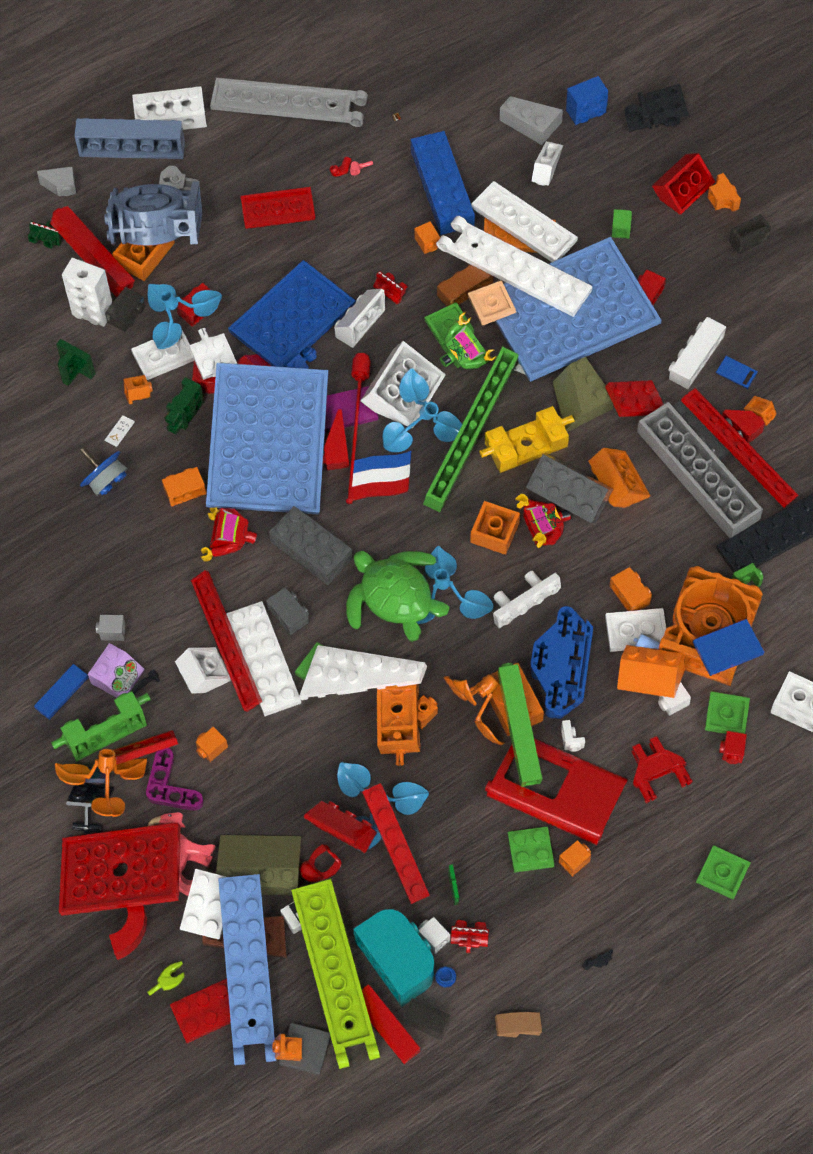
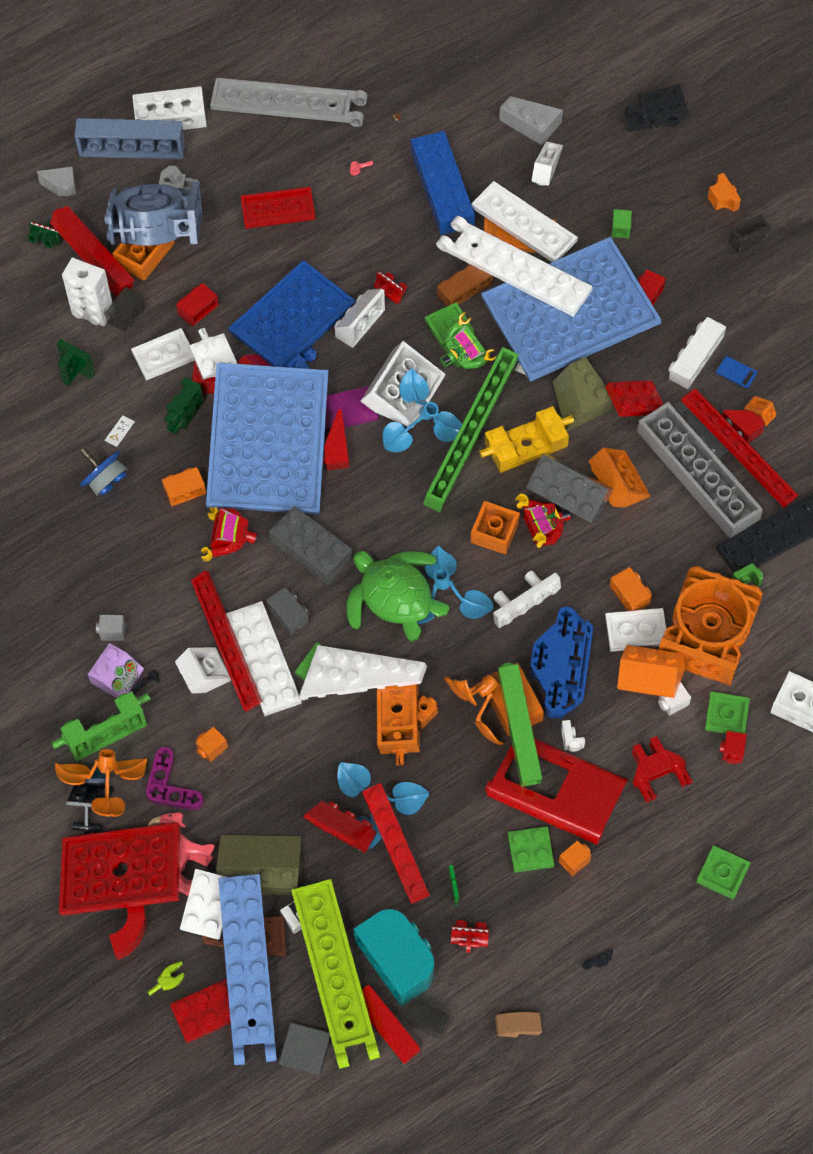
blue tile [34,664,89,720] -> none
red tile [98,730,178,765] -> none
orange brick [123,375,153,404] -> none
dark azure plant [147,284,222,349] -> none
orange bracket [272,1034,302,1061] -> none
red piece [299,844,341,882] -> none
red arm [330,157,352,177] -> none
flag [346,353,411,504] -> none
orange brick [414,222,440,254] -> none
white brick [418,917,450,954] -> none
blue plate [435,967,456,988] -> none
light nougat plate [468,280,516,326] -> none
blue brick [566,76,608,125] -> none
light blue piece [633,634,660,649] -> none
red slope [652,153,715,214] -> none
blue tile [693,619,764,676] -> none

